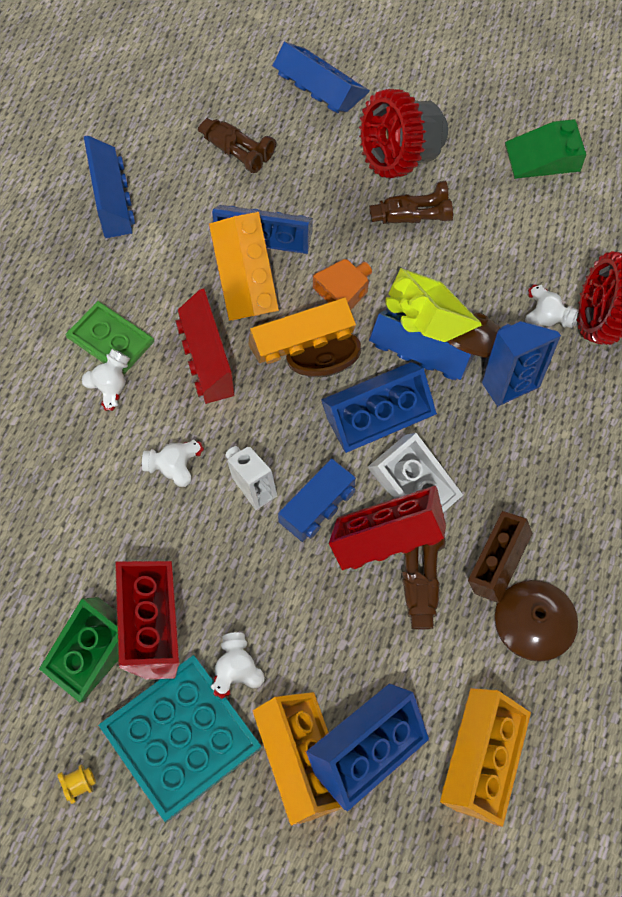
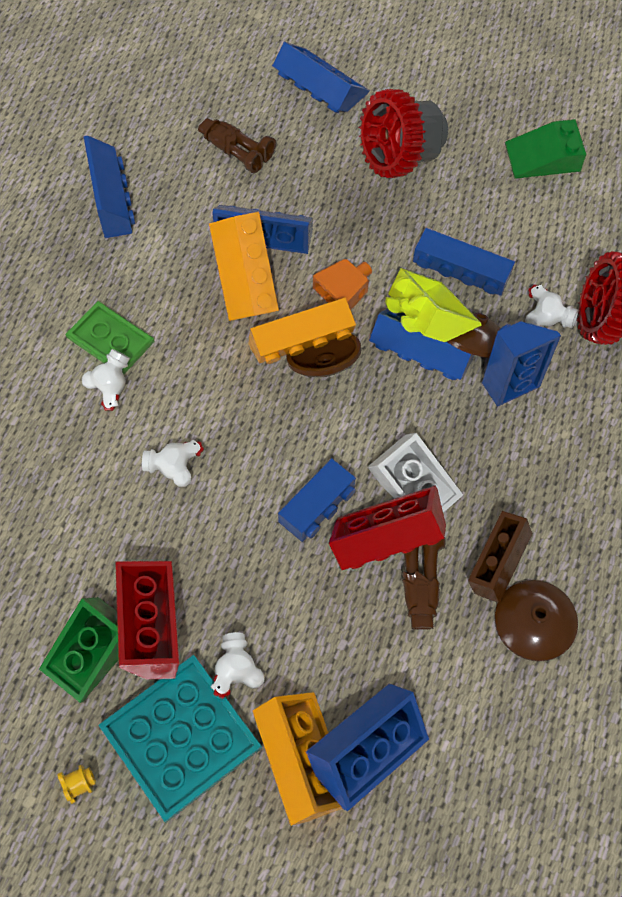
red slope [175,288,234,404] -> none
white torso [226,446,277,510] -> none
blue slope [321,362,437,453] -> none
reddish brown piece [369,180,453,224] -> none
light orange slope [440,688,531,827] -> none
none -> blue brick [413,228,515,296]

